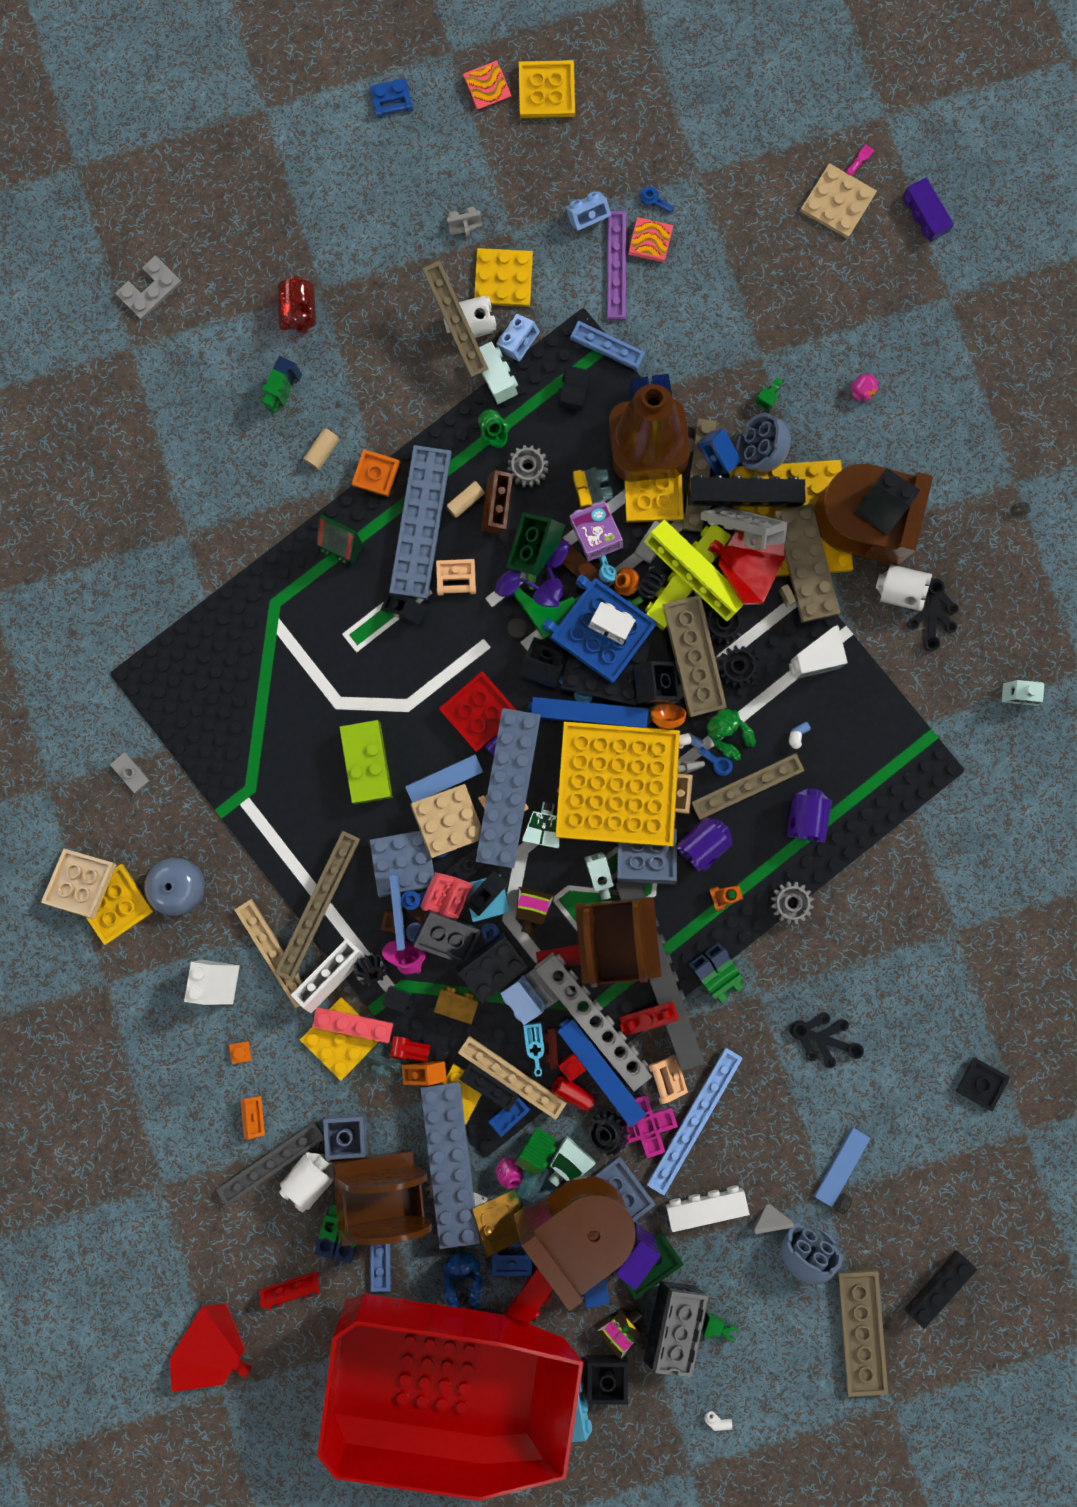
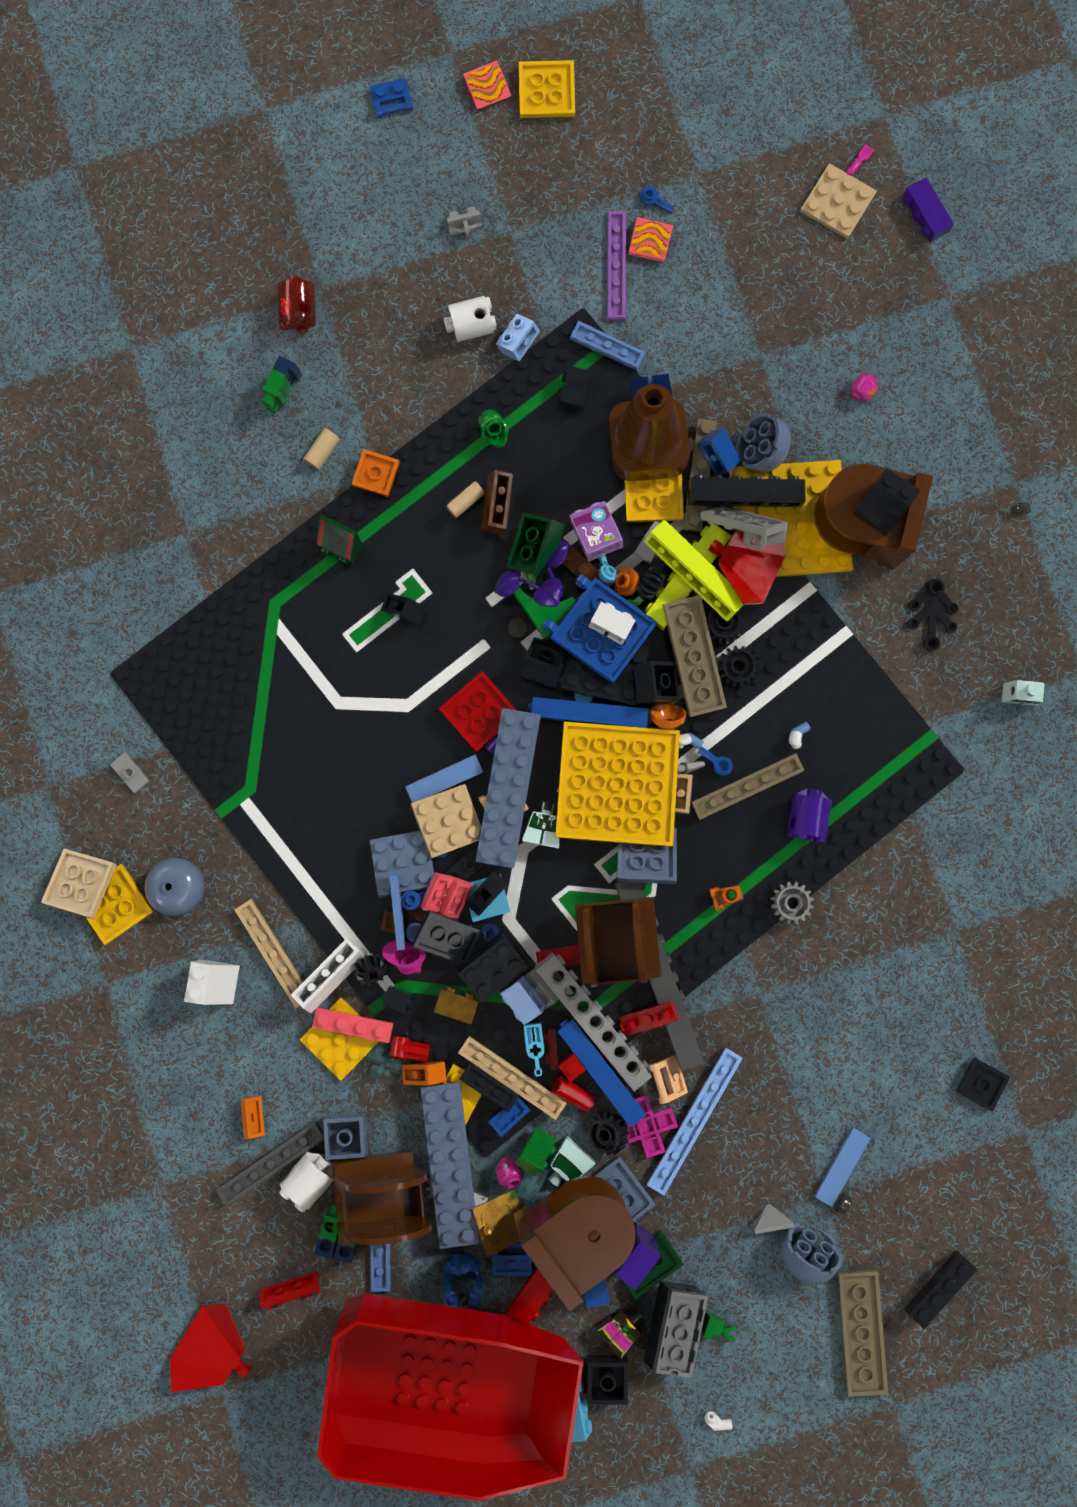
light grey plate [115,255,182,320] -> none
orange plate [229,1041,252,1064] -> none
dark tan plate [275,831,361,981] -> none
lime brick [340,720,393,804] -> none
sand blue plate [389,445,452,600] -> none
dark tan plate [422,260,489,378] -> none
light nougat plate [436,559,476,596] -> none
yellow plate [474,248,533,307] -> none
light aqua brick [479,341,518,404] -> none
light grey gear [507,445,548,488] -> none
torso [516,887,555,934] -> none
light blue brick [566,192,611,231] -> none
hips [573,467,613,510] -> none
light aqua torso [584,852,614,900] -> none
white brick [665,1186,750,1232] -> none
dark purple cylinder [676,817,733,874] -> none
hips [688,942,744,1003] -> none
green hair [707,709,756,762] -> none
green piece [755,378,783,412] -> none
dark tan plate [774,504,840,623] -> none
dark tan tile [778,585,796,607] -> none
white slope [789,626,847,679] -> none
black plant [790,1012,864,1068] -> none
white cylinder [876,564,932,612] -> none

